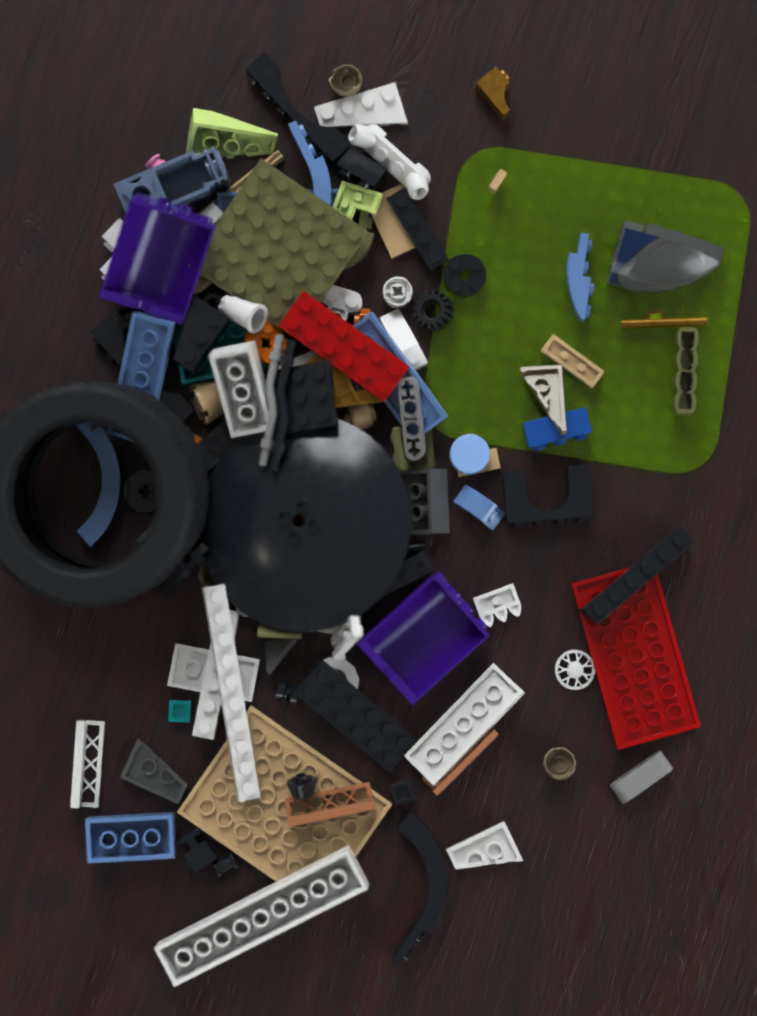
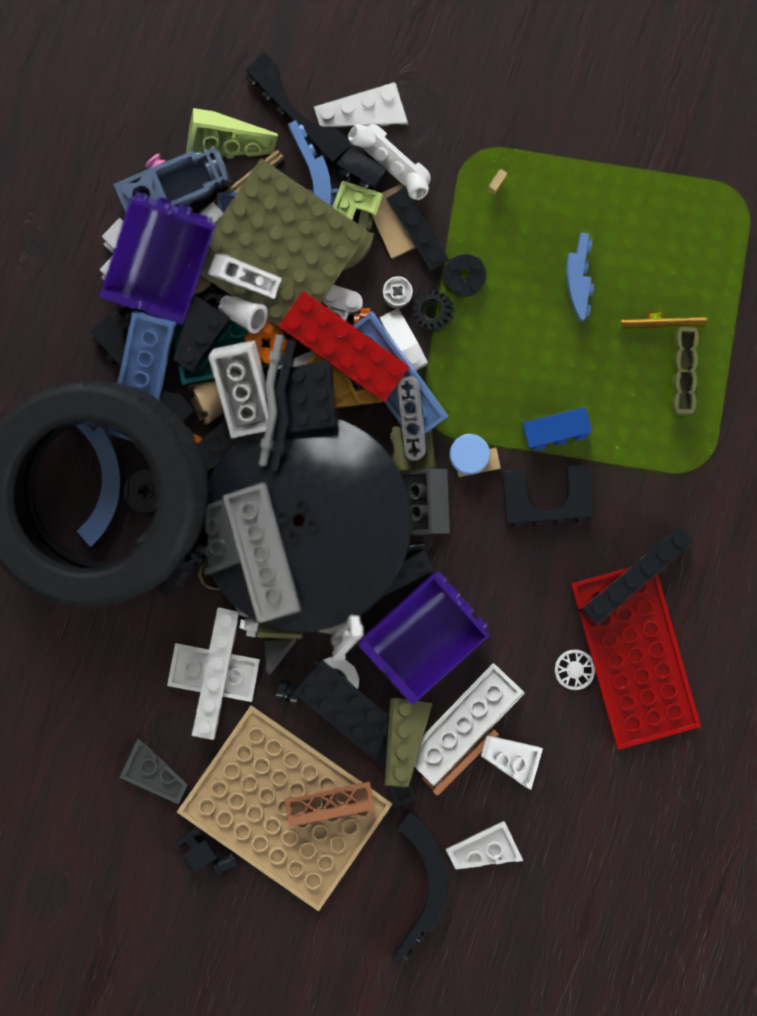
white fence [70,720,105,808] -> none
medium blue brick [85,812,177,863] -> none
white brick [154,845,369,987] -> none
teal plate [168,700,192,723] -> none
white plate [202,584,260,802] -> none
black piece [287,773,317,800] -> none
dark tan hair [329,64,363,97] -> none
tan head [343,404,377,430] -> none
medium blue brick [453,484,505,530] -> none
white plate [473,583,521,627] -> none
pearl gold arch [475,67,510,120] -> none
wing [520,365,566,435] -> none
tan tile [540,334,605,389] -> none
dark tan hair [543,747,576,780] -> none
dark grey panel [606,220,725,293] -> none
light grey beam [610,750,673,804] -> none
none -> dark grey wing [205,499,241,575]
none -> white slope [208,254,282,299]
none -> light grey plate [223,483,301,623]
none -> white plate [240,618,259,637]
none -> olive wing [385,698,433,788]
none -> white wing [481,735,543,790]

